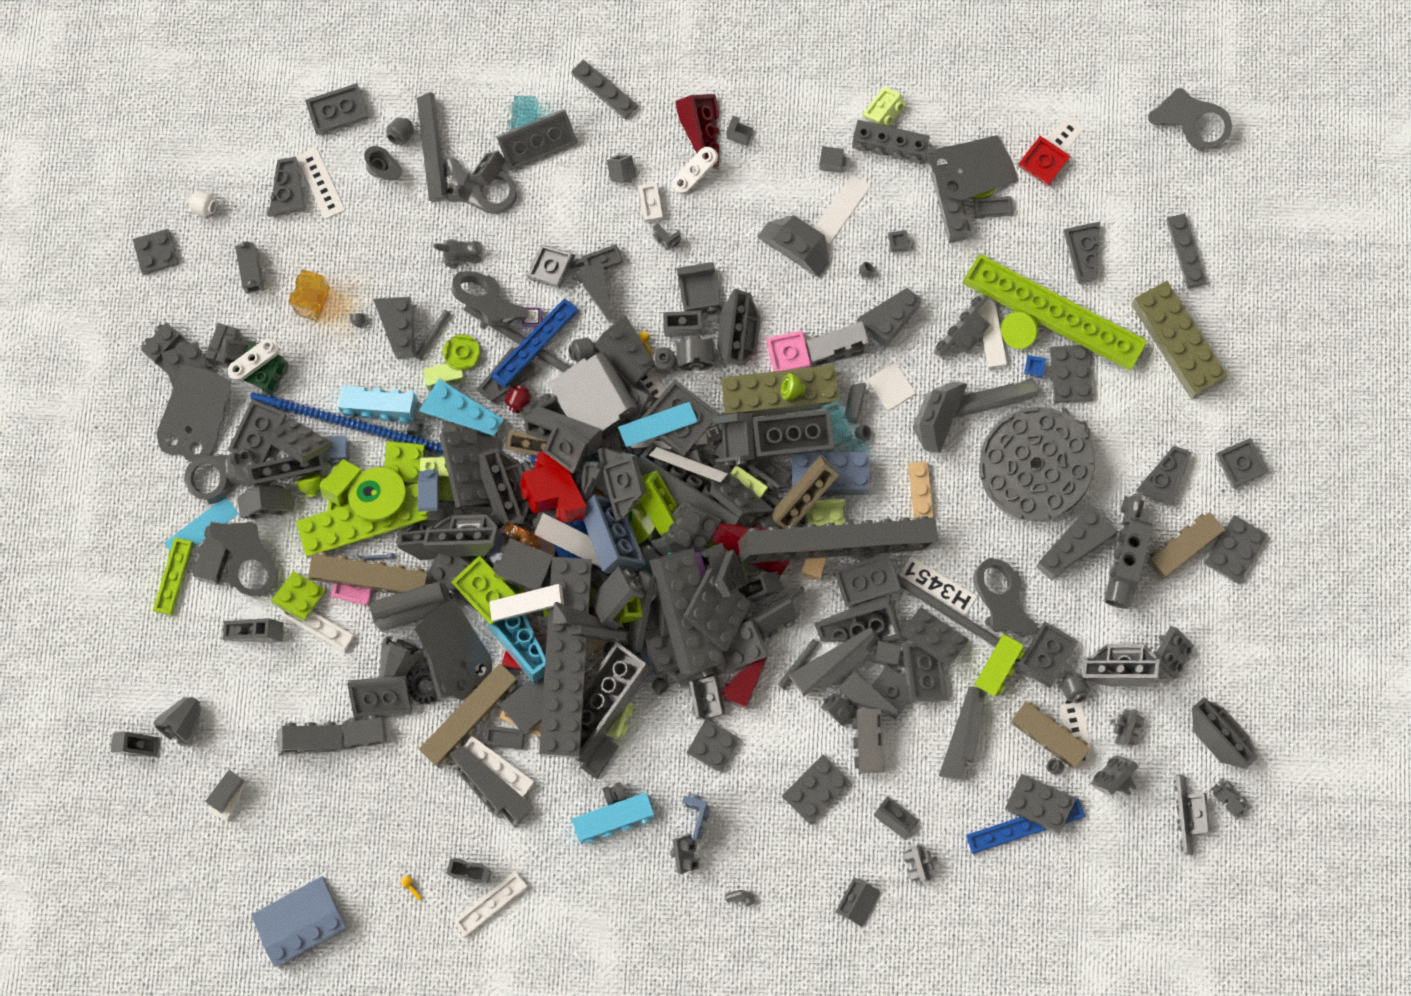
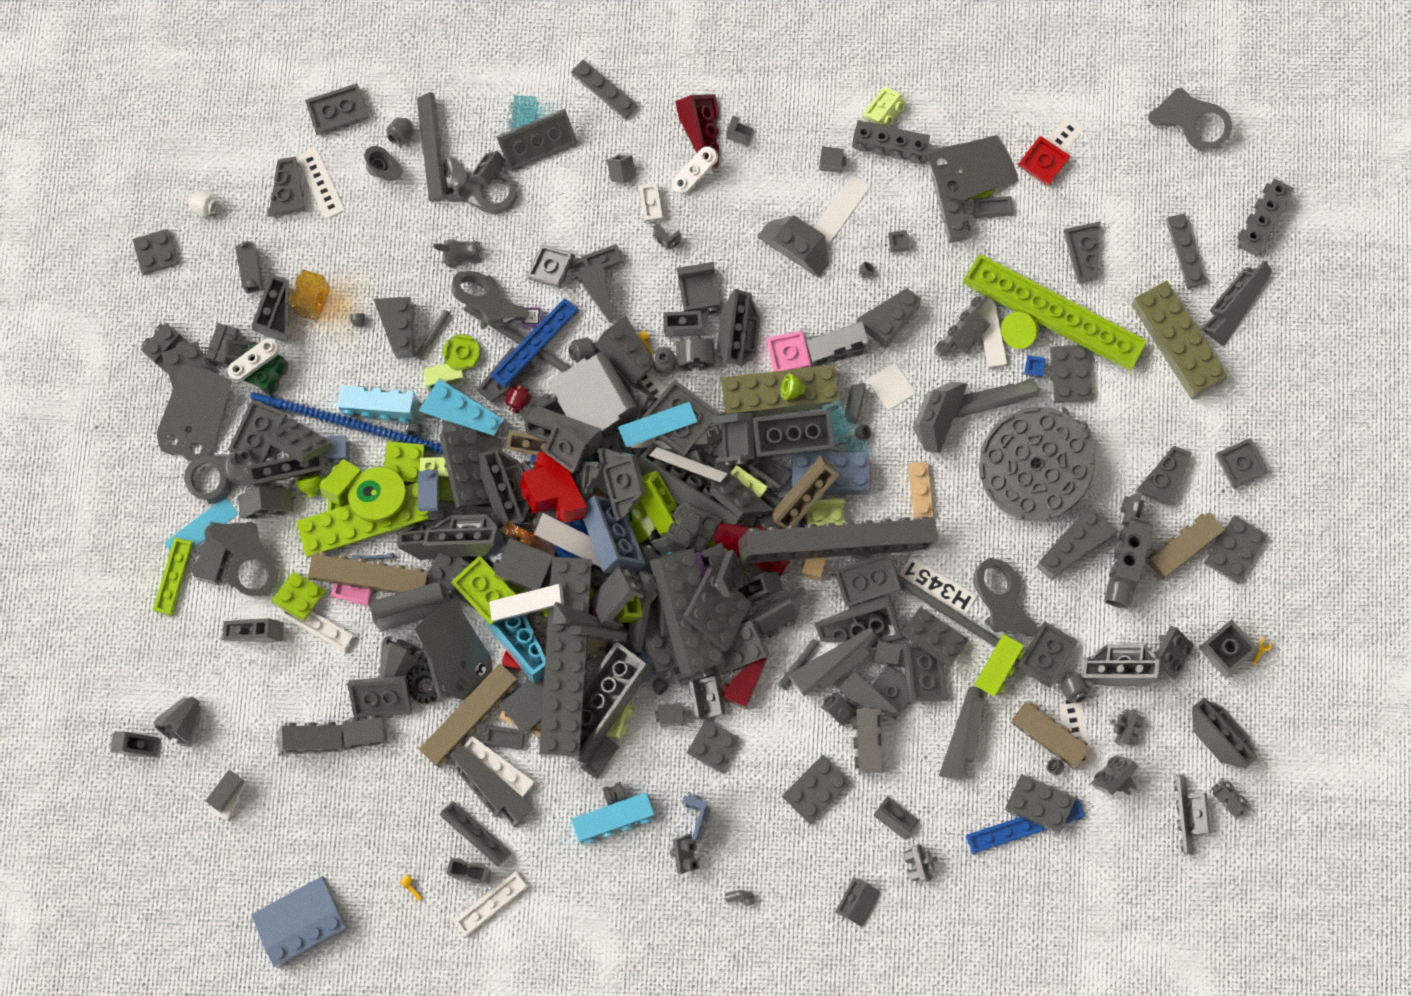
none -> dark grey wedge [251,274,289,343]
none -> dark grey plate [440,801,512,867]
none -> dark grey brick [655,703,684,727]
none -> dark grey brick [1199,620,1258,678]
none -> dark grey wedge [1201,261,1272,346]
none -> dark grey brick [1237,178,1294,257]
none -> yellow hand [1252,637,1271,664]

